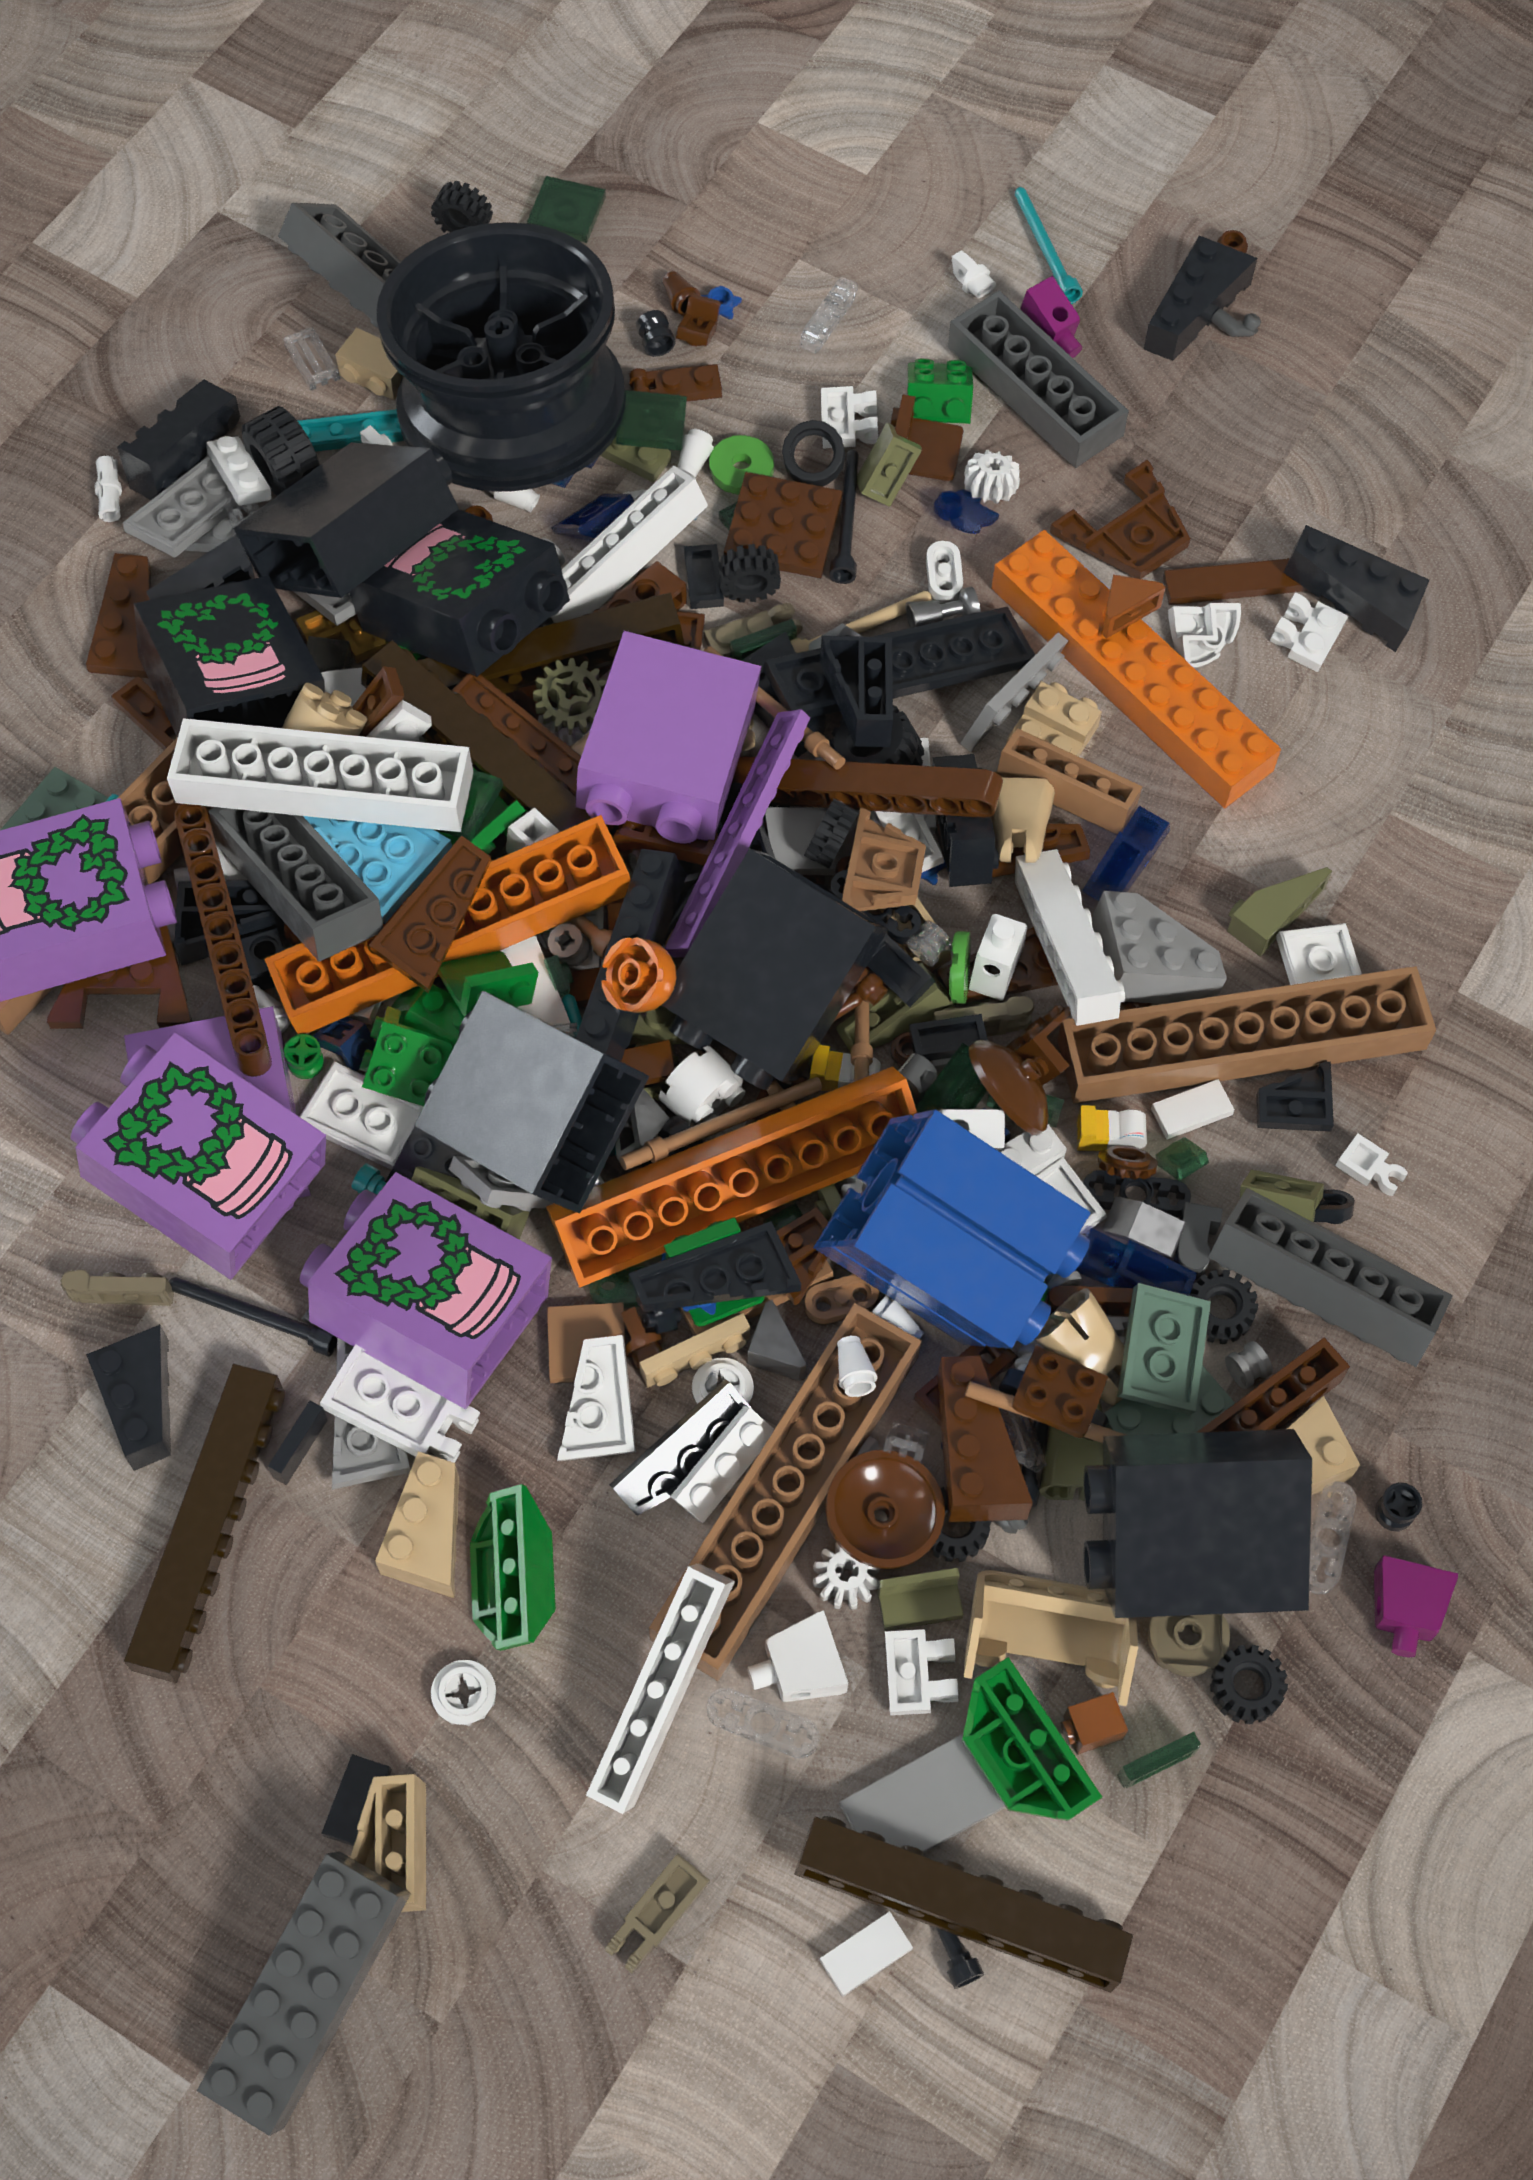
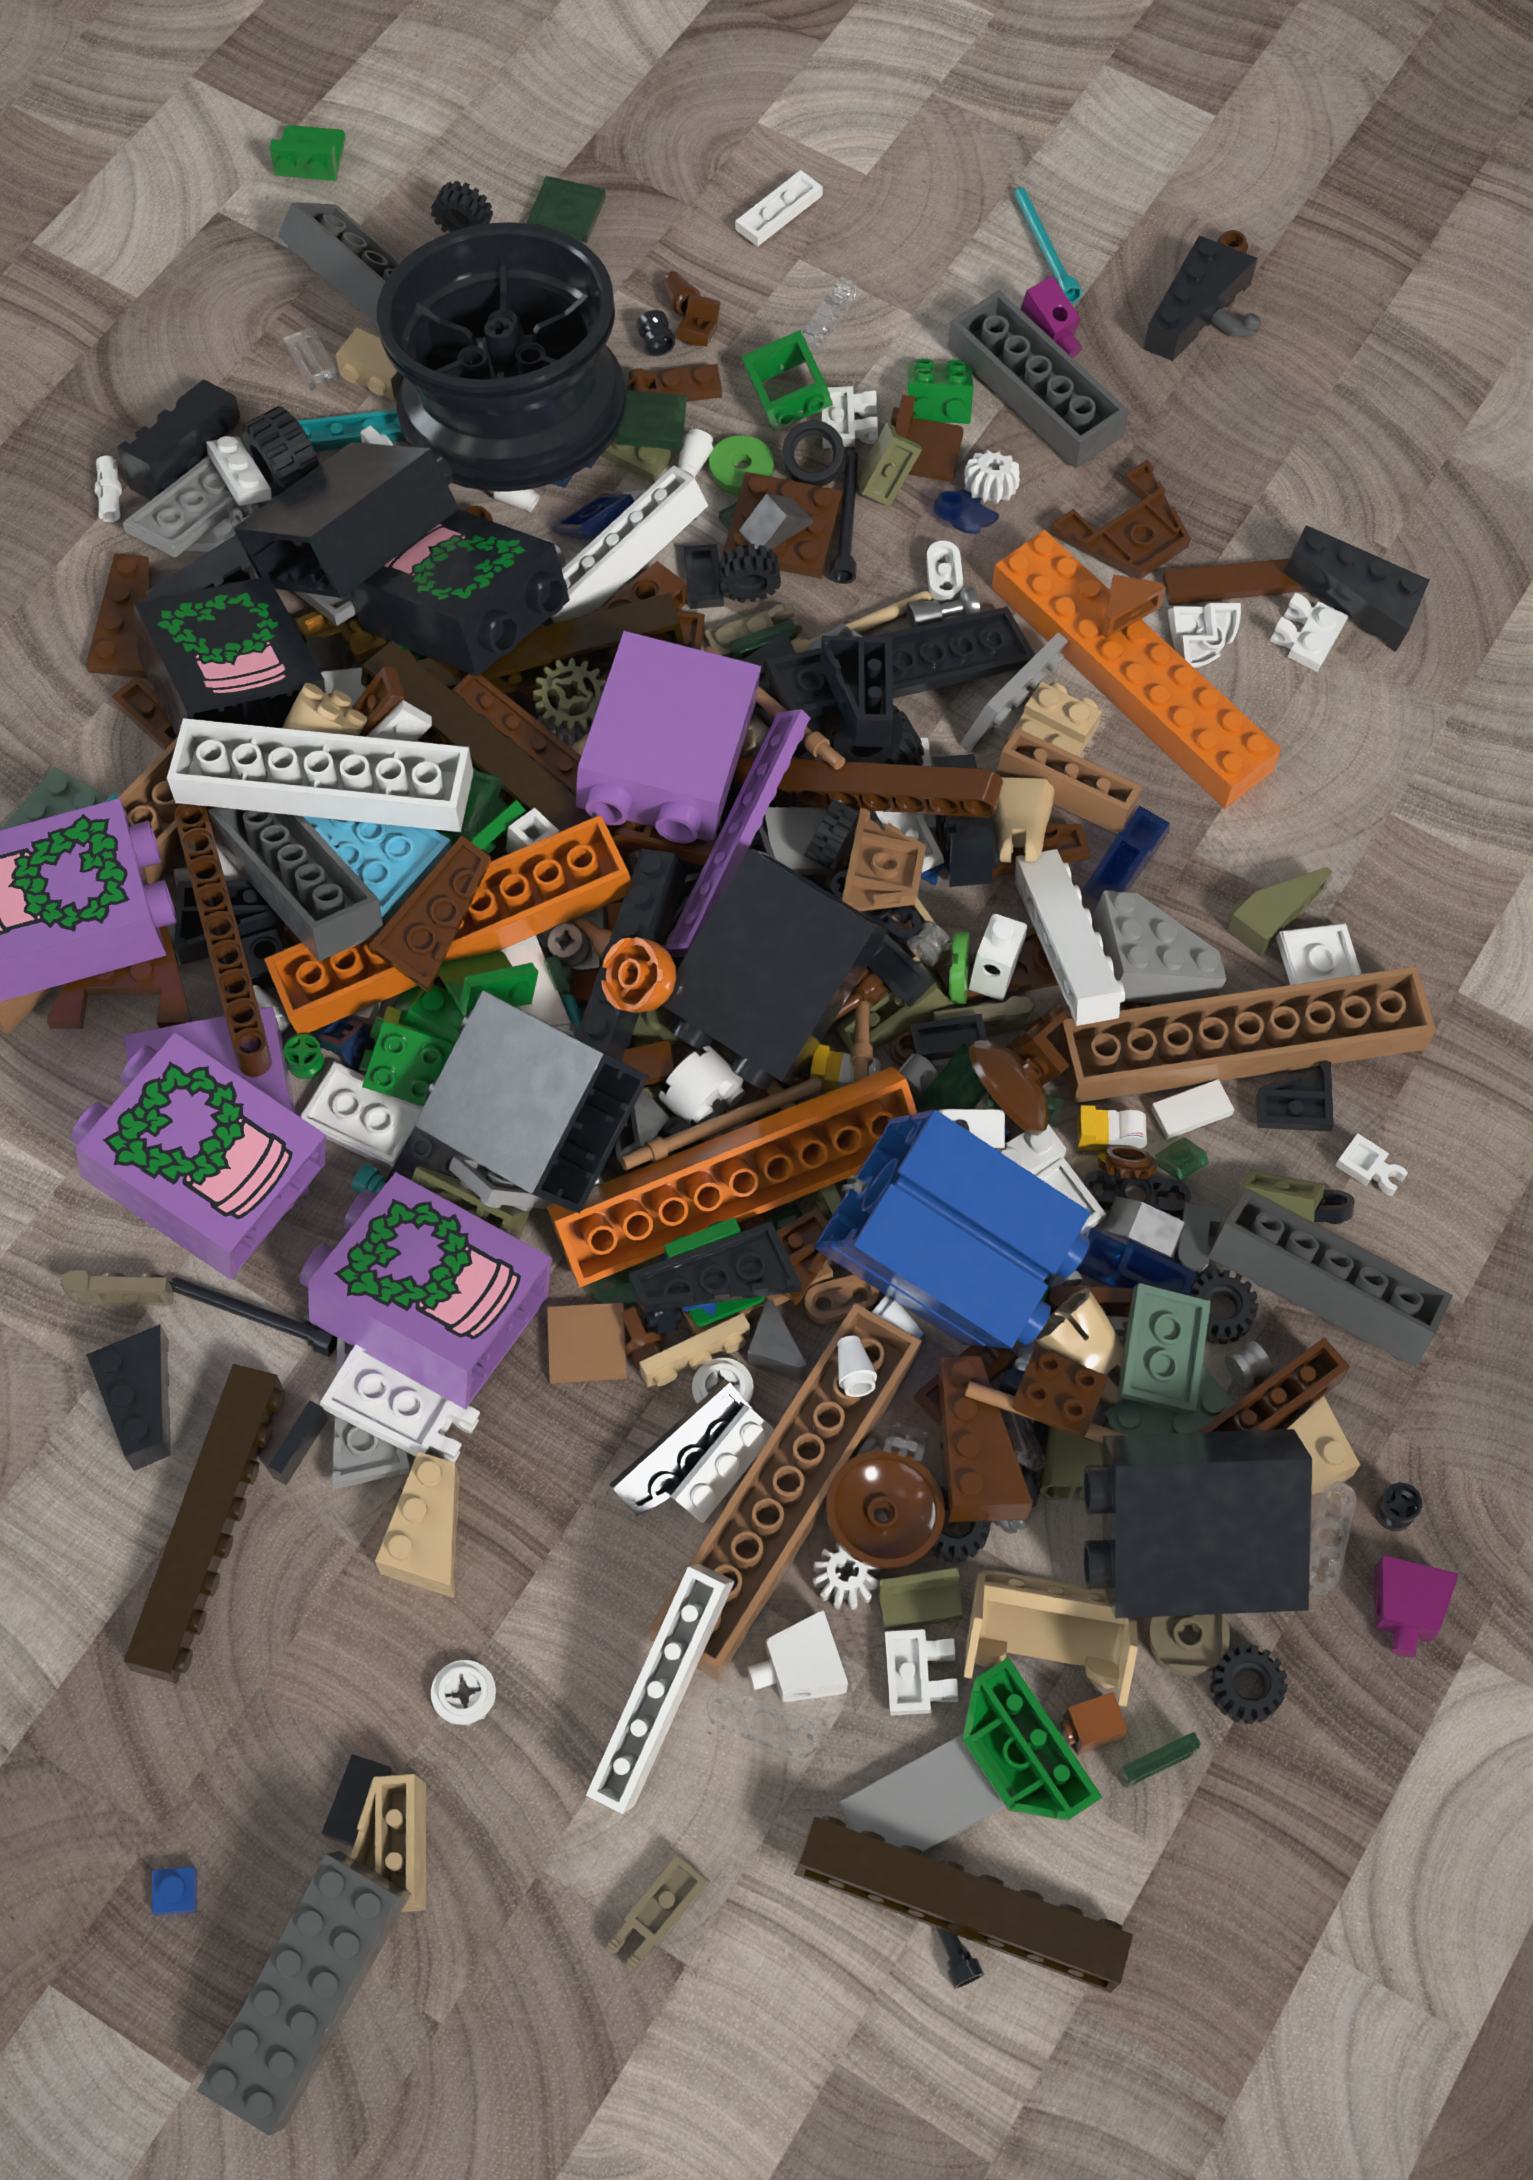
green wedge [470,1484,556,1651] -> none
white wing [557,1335,636,1462] -> none
blue plate [701,286,742,320] -> none
white tile [820,1911,913,1997] -> none
white piece [952,250,996,299] -> none
none -> blue plate [152,1867,197,1916]
none -> green bracket [269,125,346,181]
none -> white plate [735,170,823,247]
none -> flat silver slope [739,493,813,550]
none -> green window [741,330,833,431]

